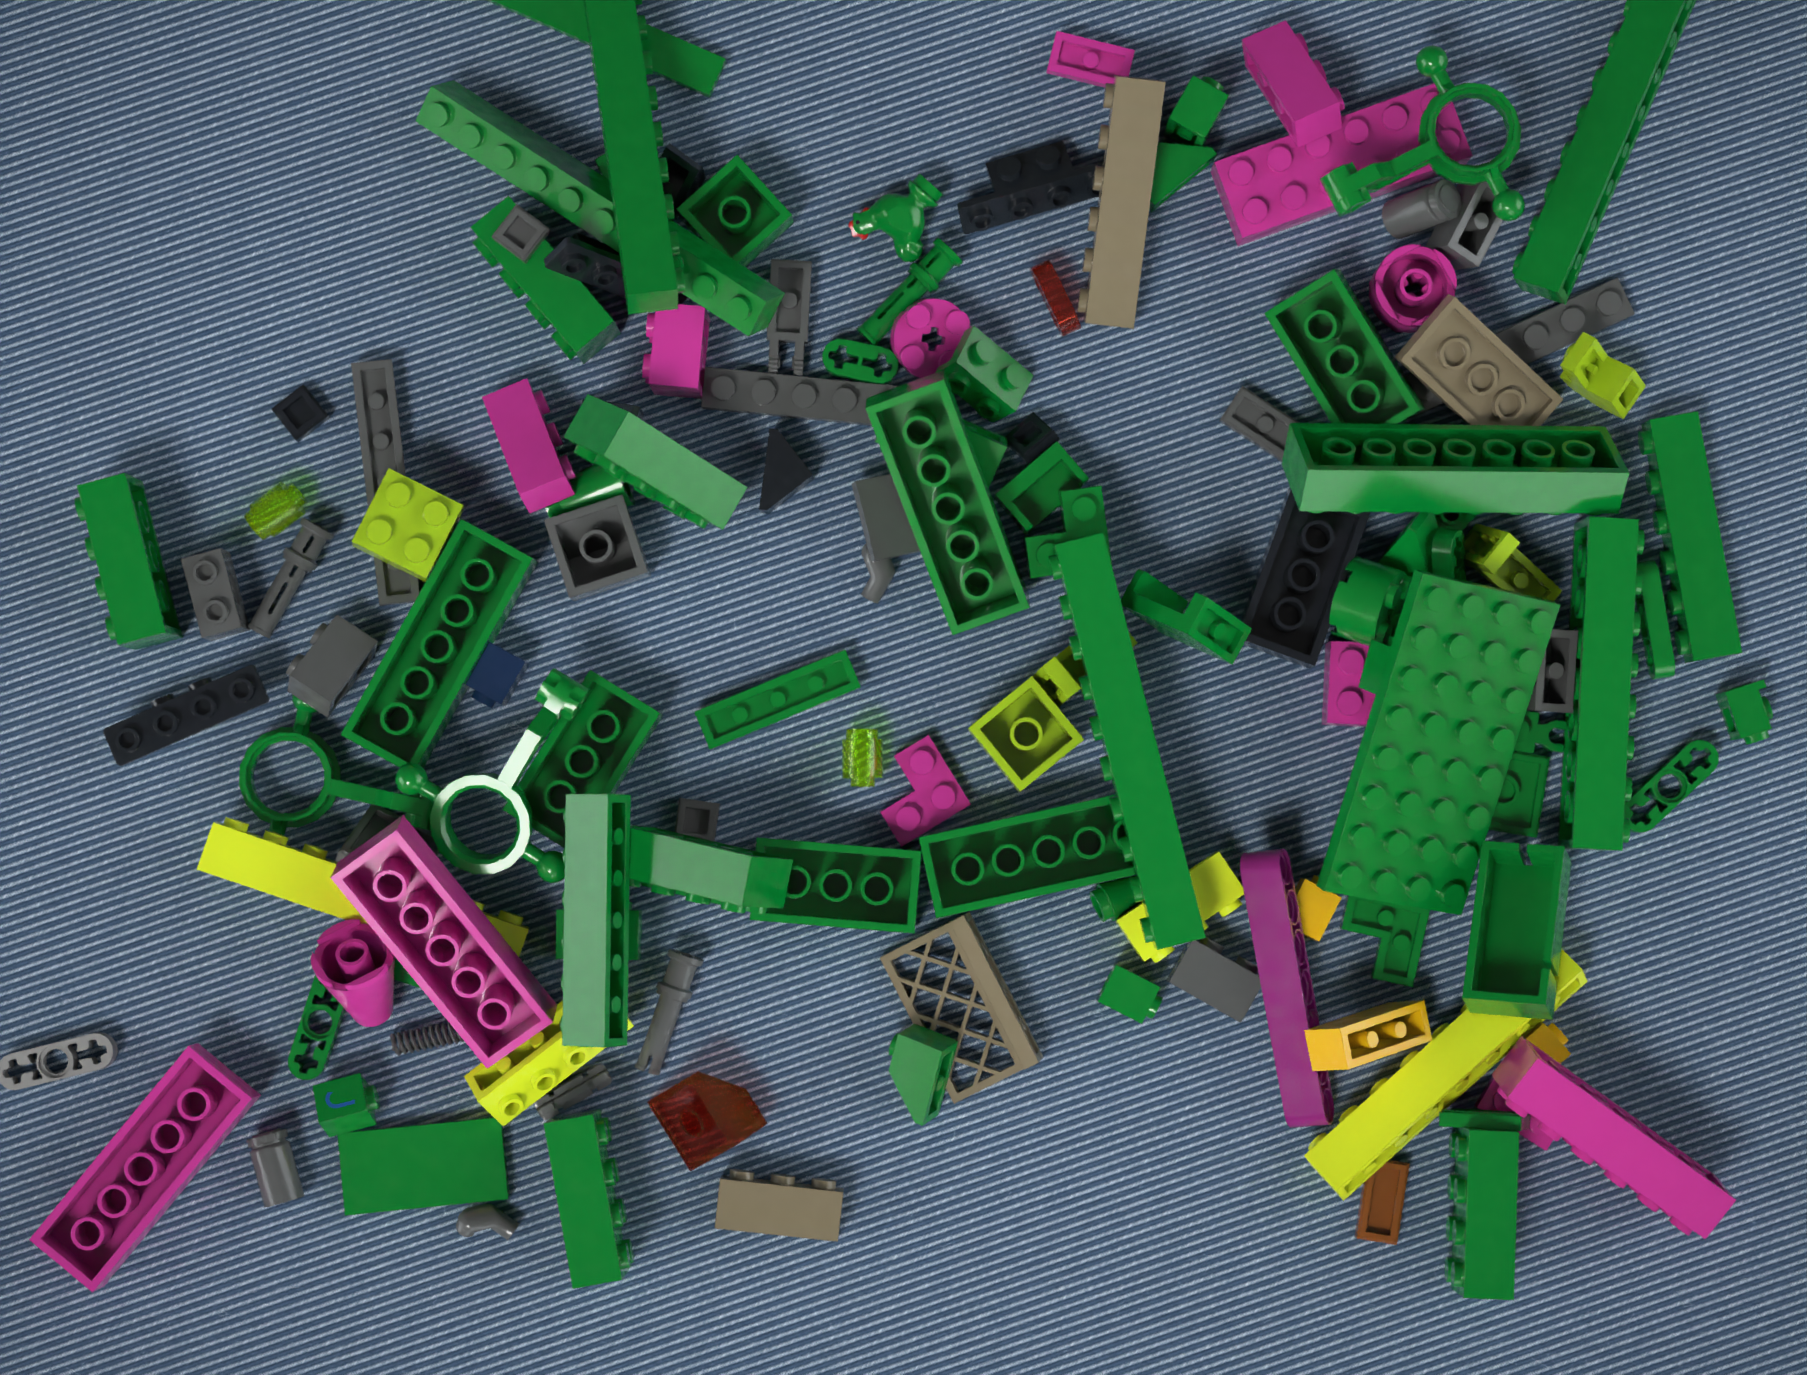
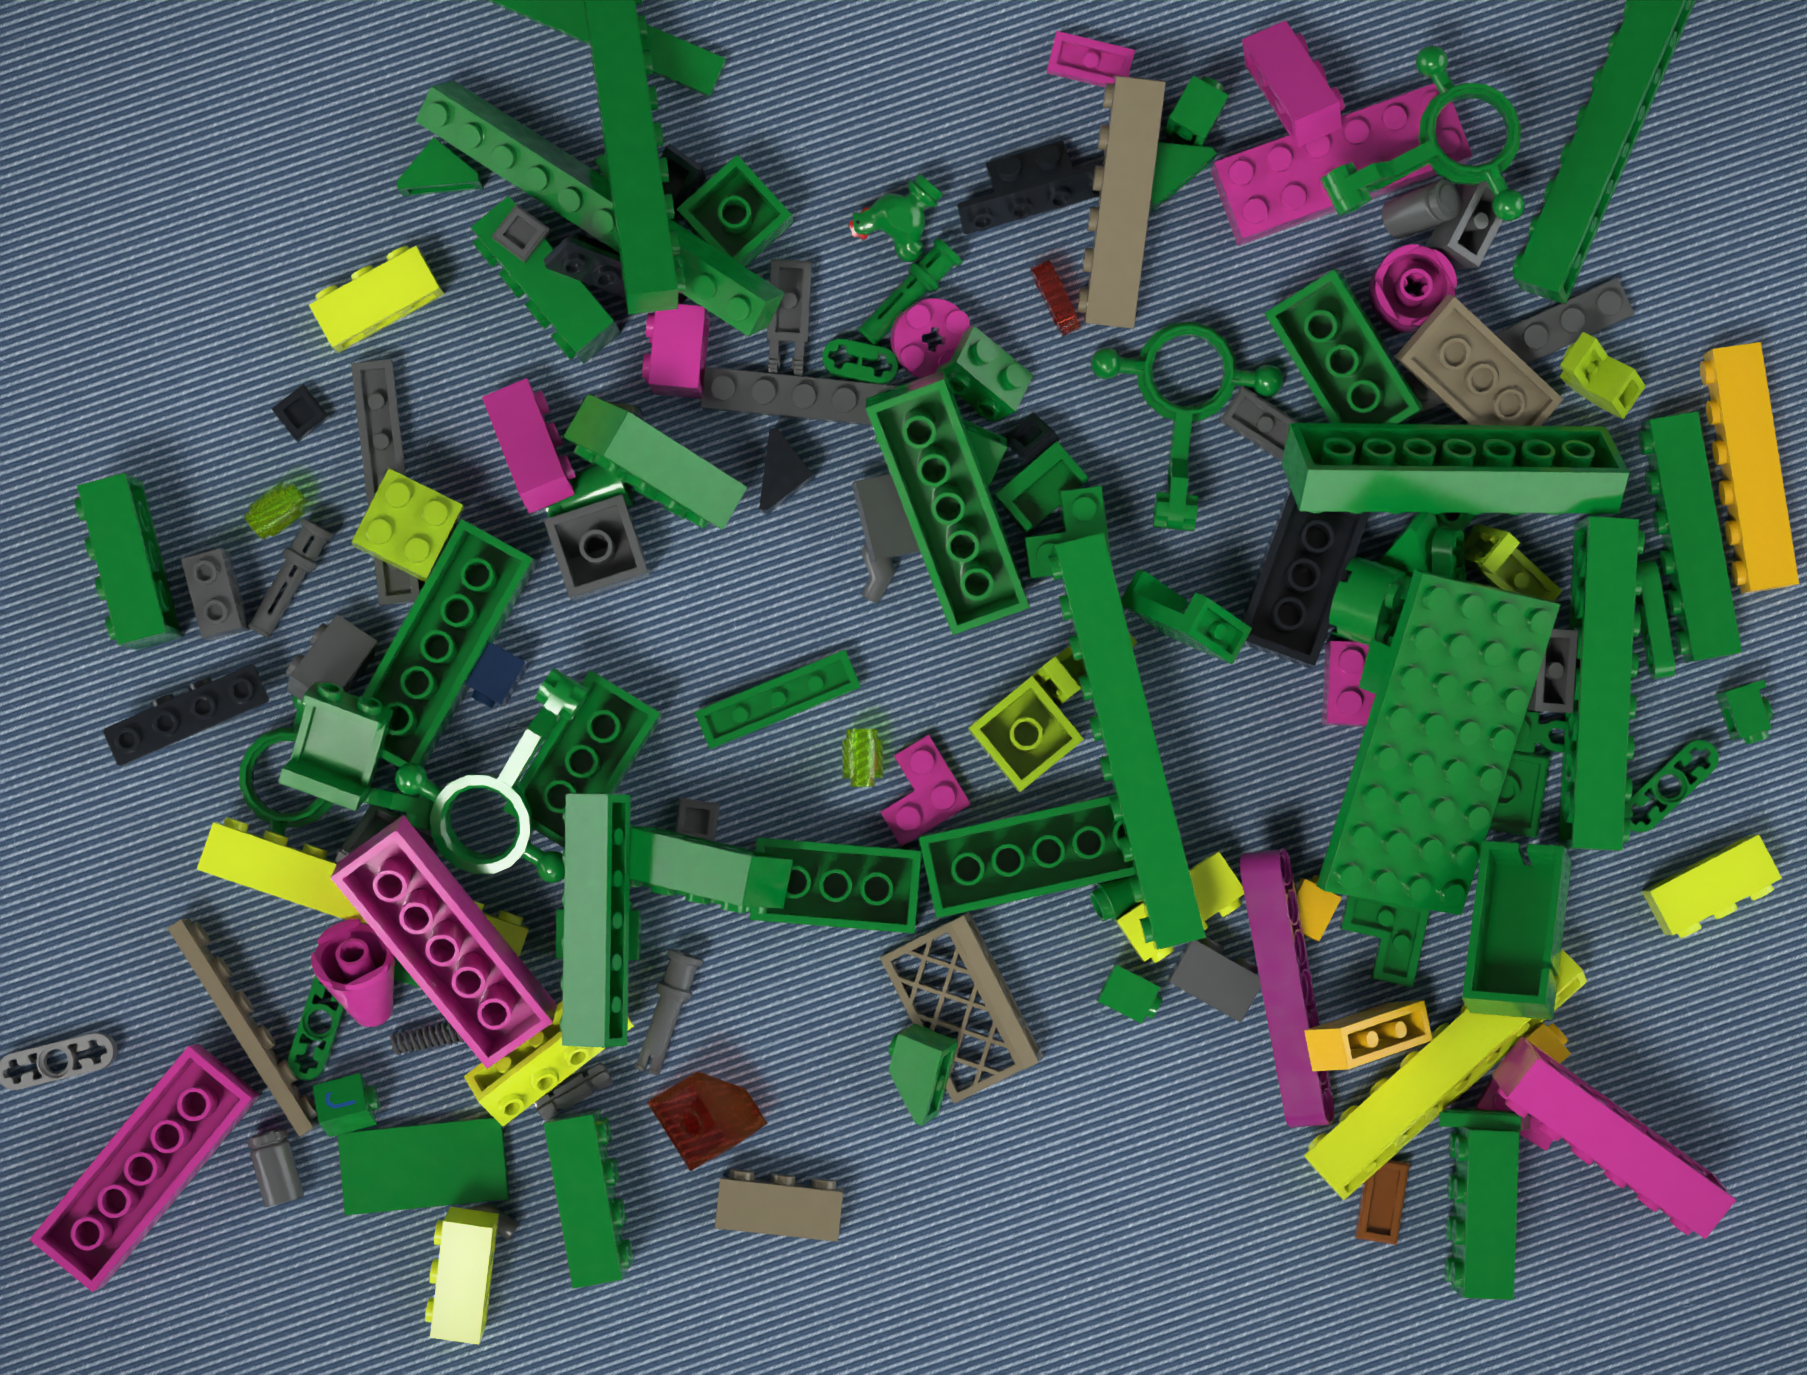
none -> dark tan plate [167,918,320,1137]
none -> panel [278,682,393,811]
none -> neon yellow brick [309,246,445,353]
none -> green slope [397,137,483,197]
none -> brick [425,1207,499,1345]
none -> green piece [1090,321,1284,532]
none -> neon yellow brick [1642,834,1782,938]
none -> yellow brick [1700,342,1799,594]

